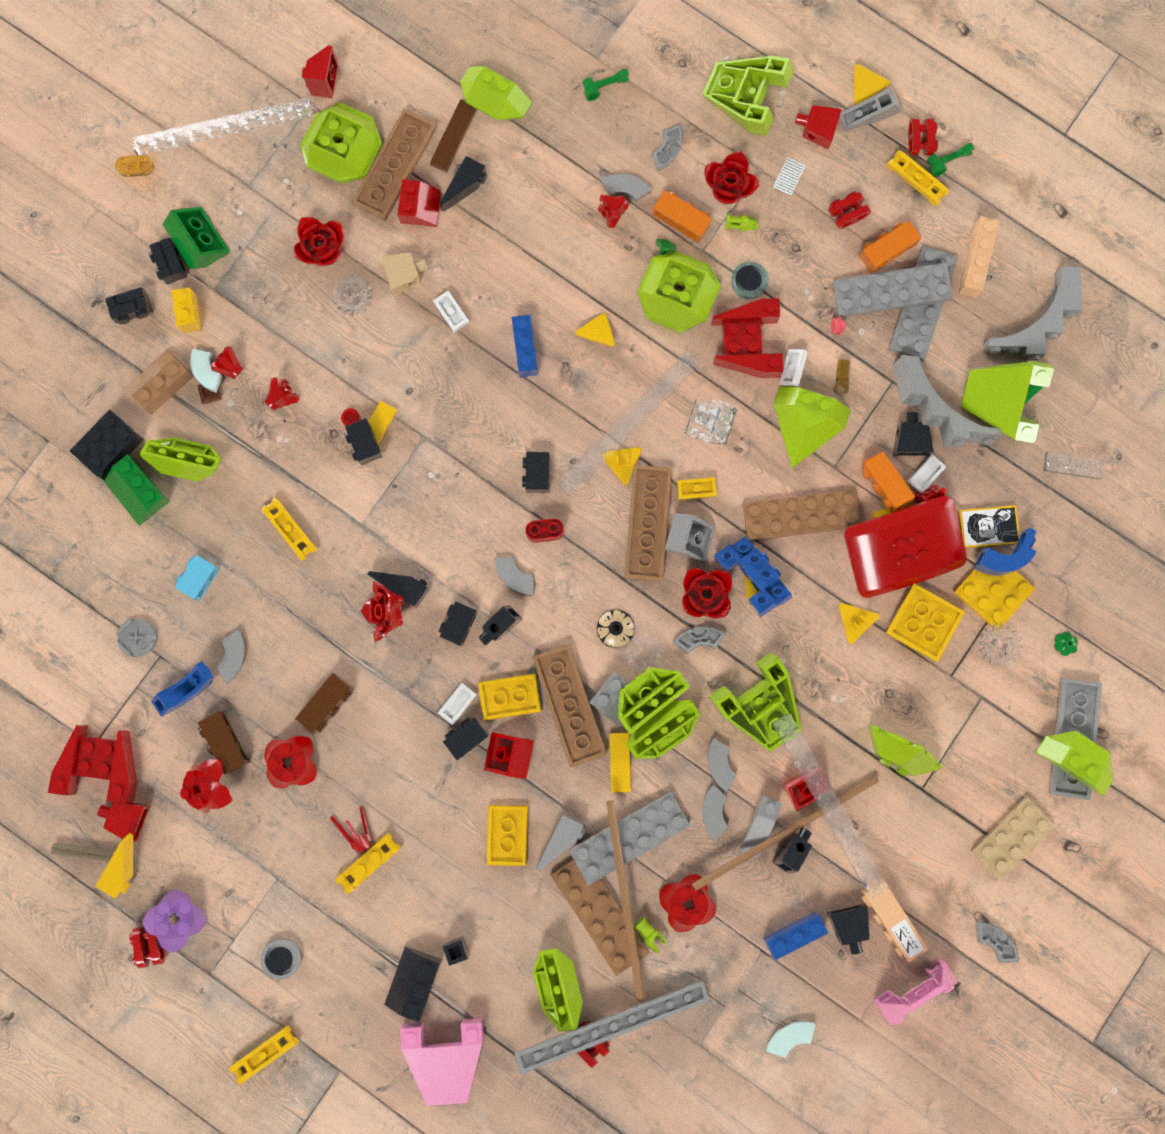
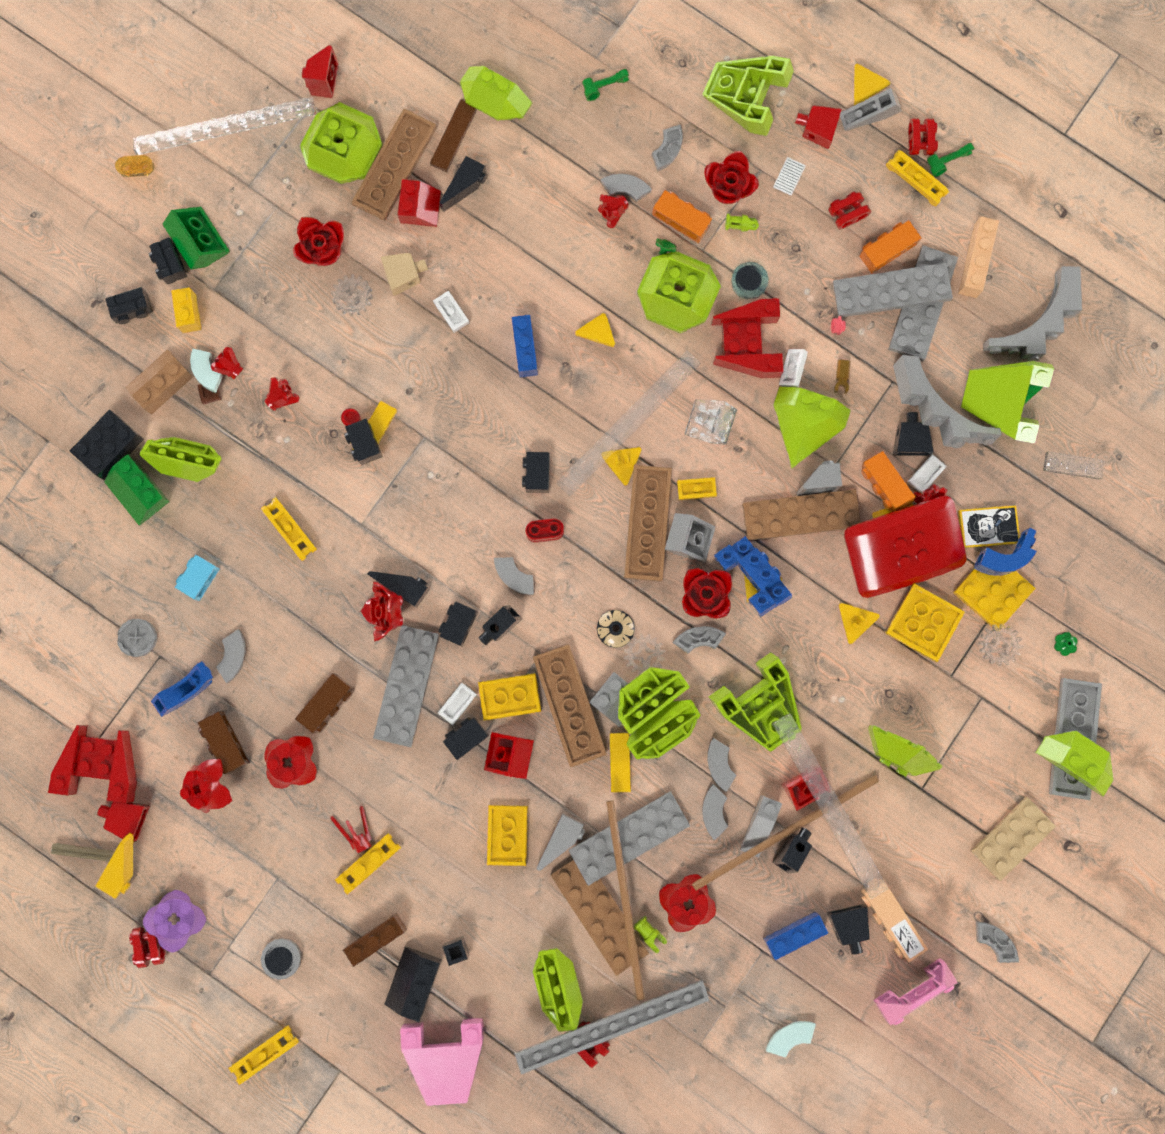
none -> reddish brown brick [343,913,407,967]
none -> light grey plate [373,625,440,747]
none -> light grey slope [797,461,842,496]

